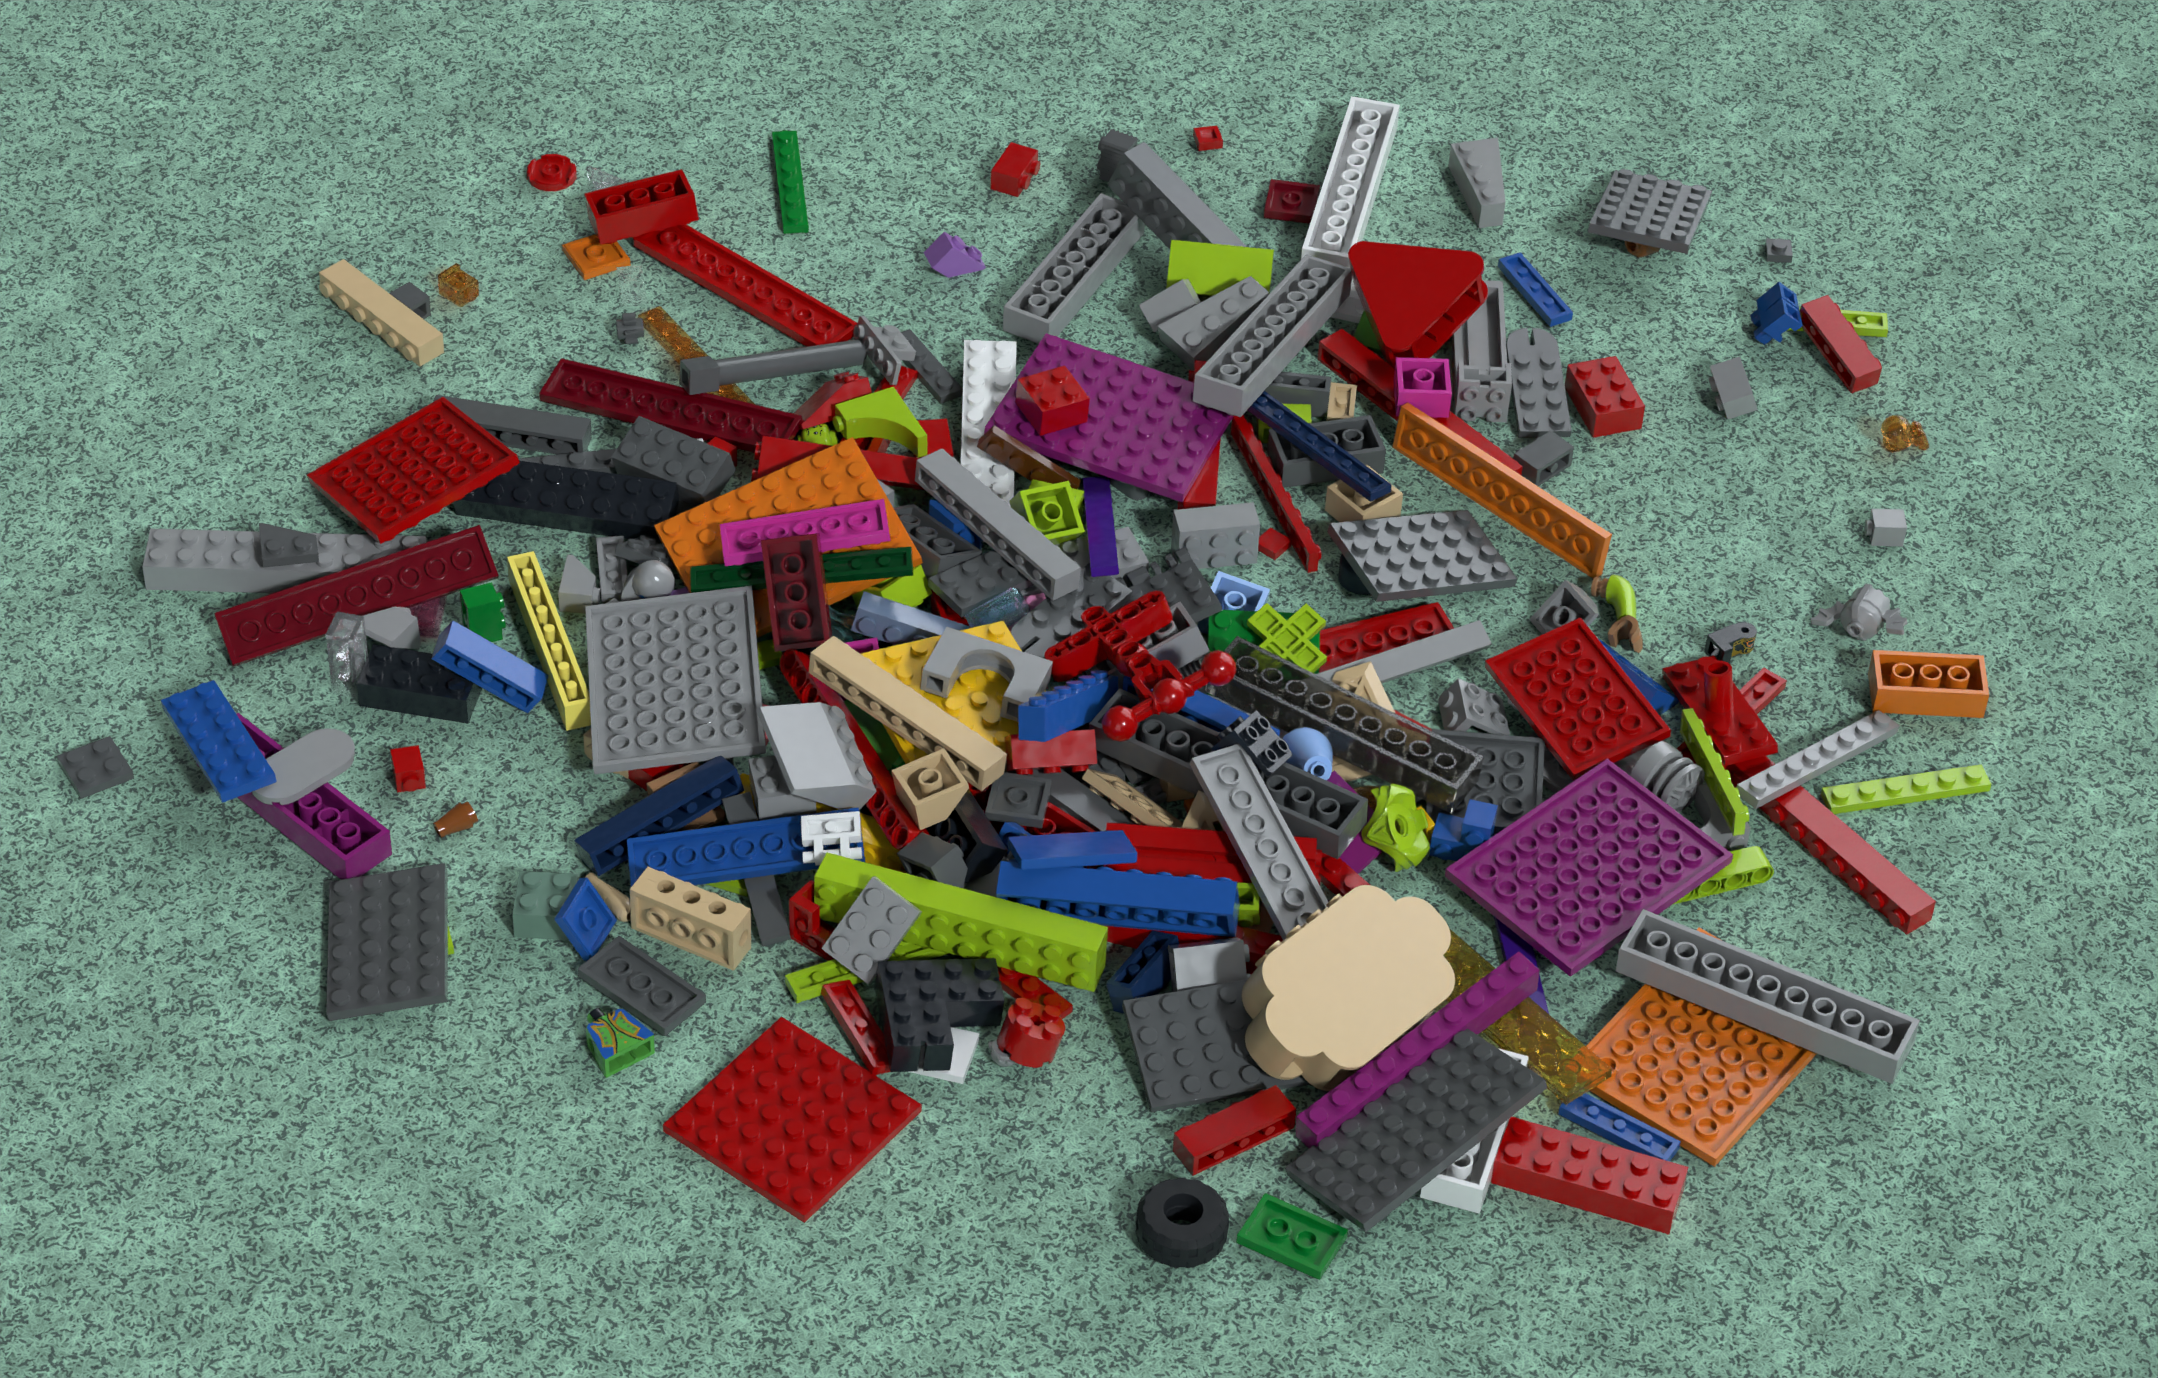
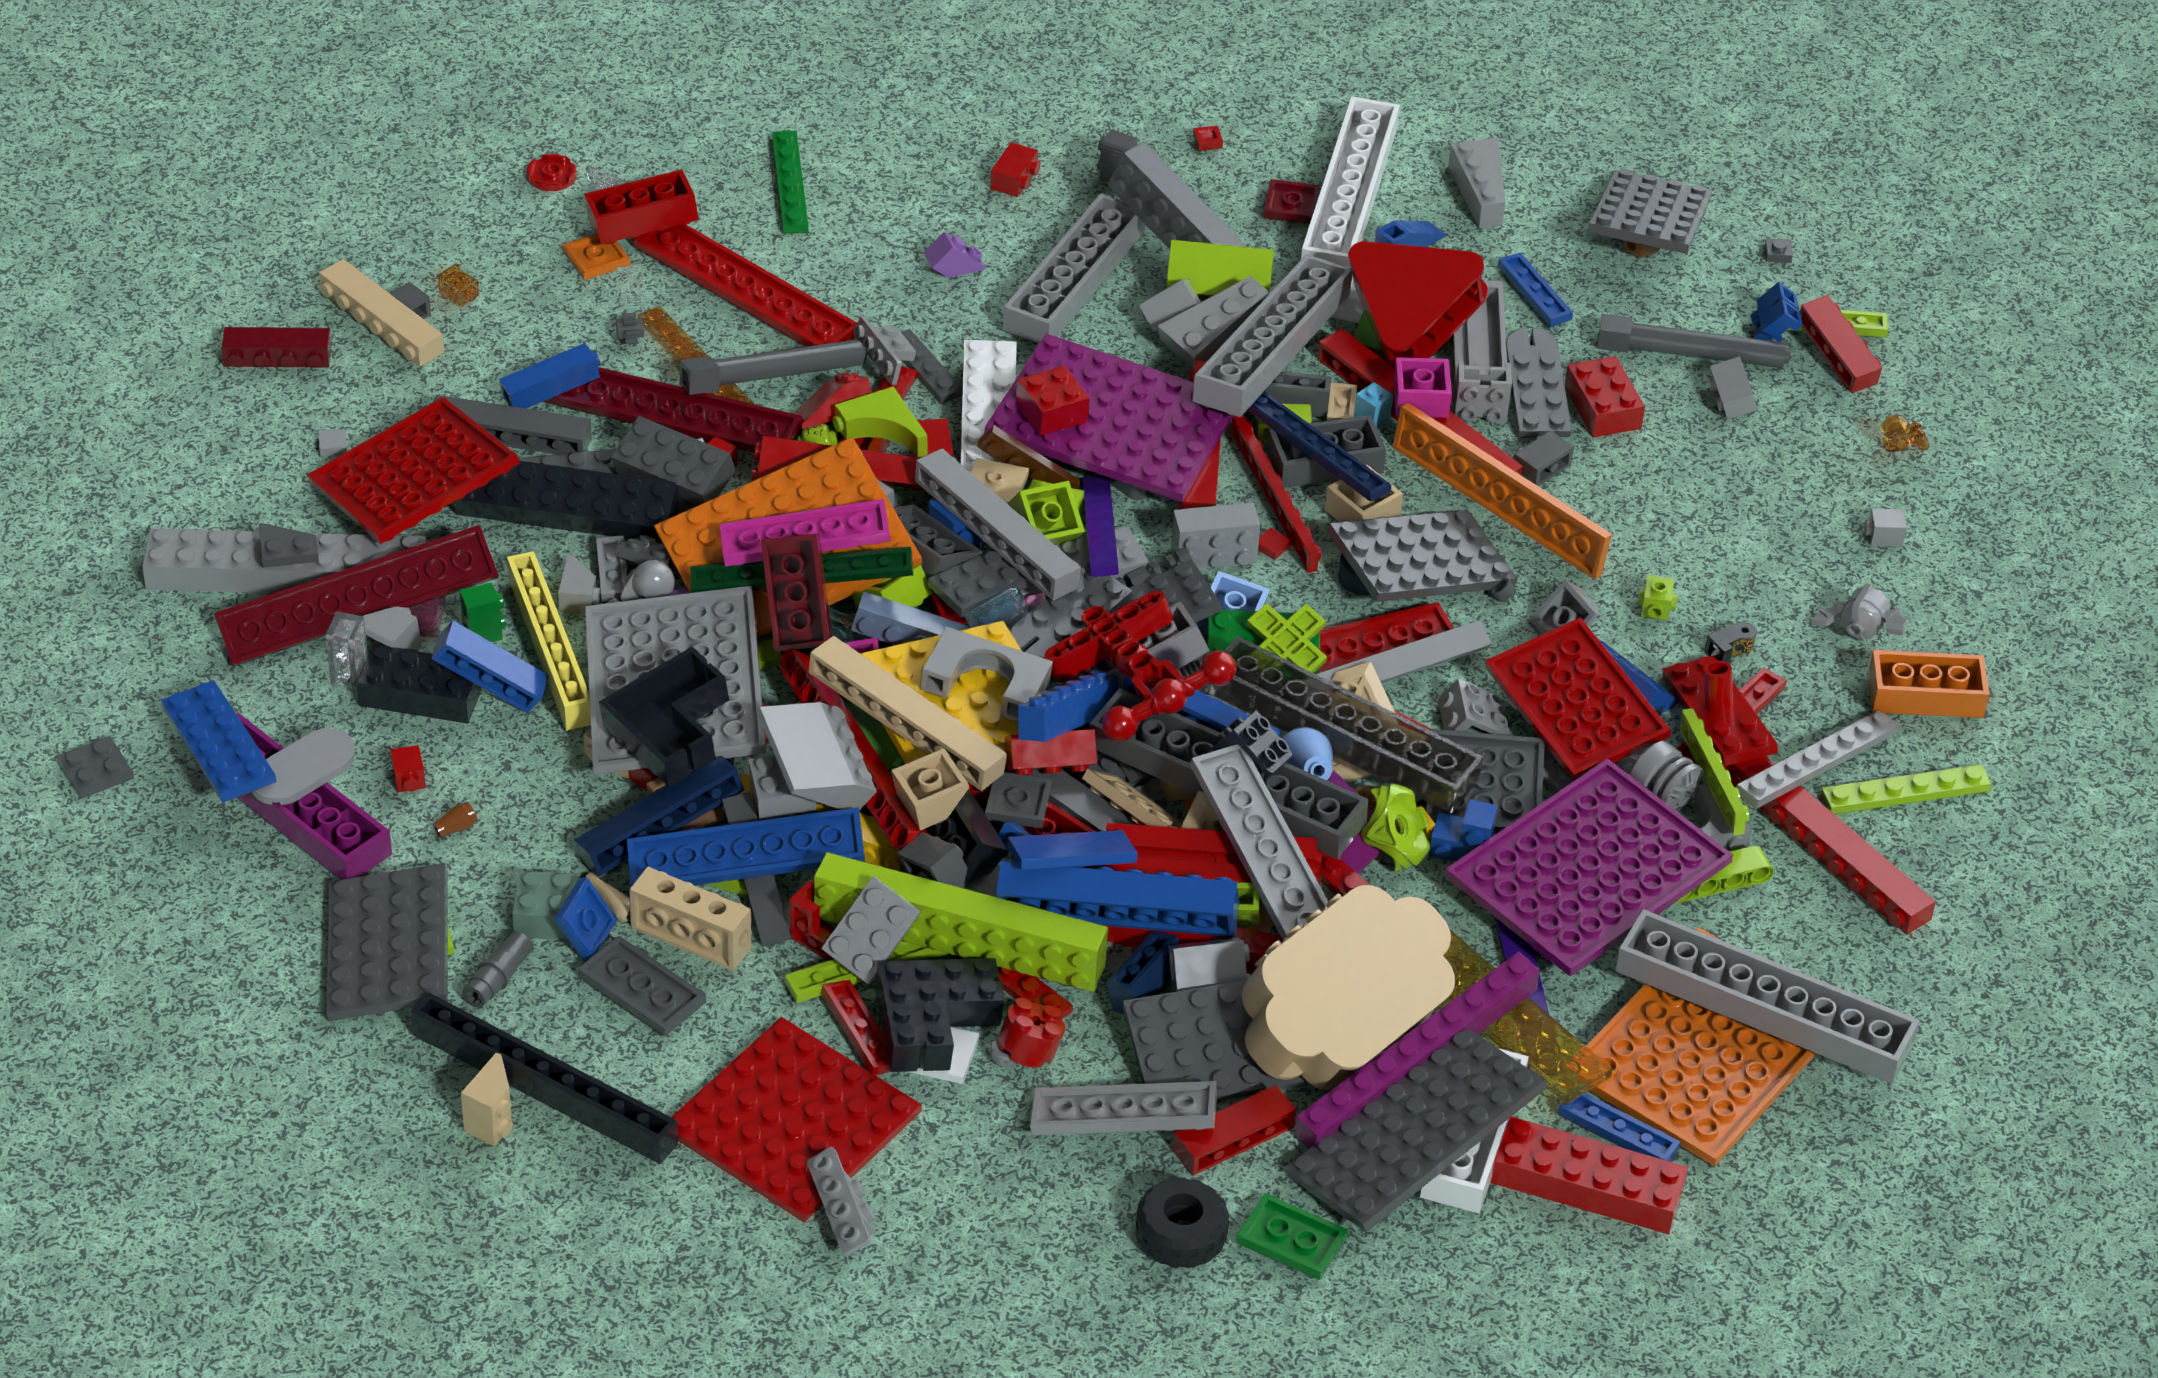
torso [586,1008,655,1078] -> none
white plate [801,811,862,865] -> none
piece [1591,574,1643,653] -> none
none -> dark red brick [221,327,332,368]
none -> light grey tile [318,429,347,456]
none -> black brick [411,992,678,1164]
none -> tan slope [461,1053,513,1146]
none -> dark grey piece [462,931,533,1008]
none -> blue brick [499,343,601,409]
none -> black piece [599,646,729,787]
none -> light grey bracket [807,1146,876,1256]
none -> tan plate [971,458,1029,507]
none -> light grey plate [1030,1081,1217,1136]
none -> medium azure brick [1354,382,1393,427]
none -> blue slope [1375,220,1446,247]
none -> dark grey hinge [1491,578,1515,602]
none -> dark grey brick [1597,314,1791,368]
none -> lime brick [1637,575,1678,621]

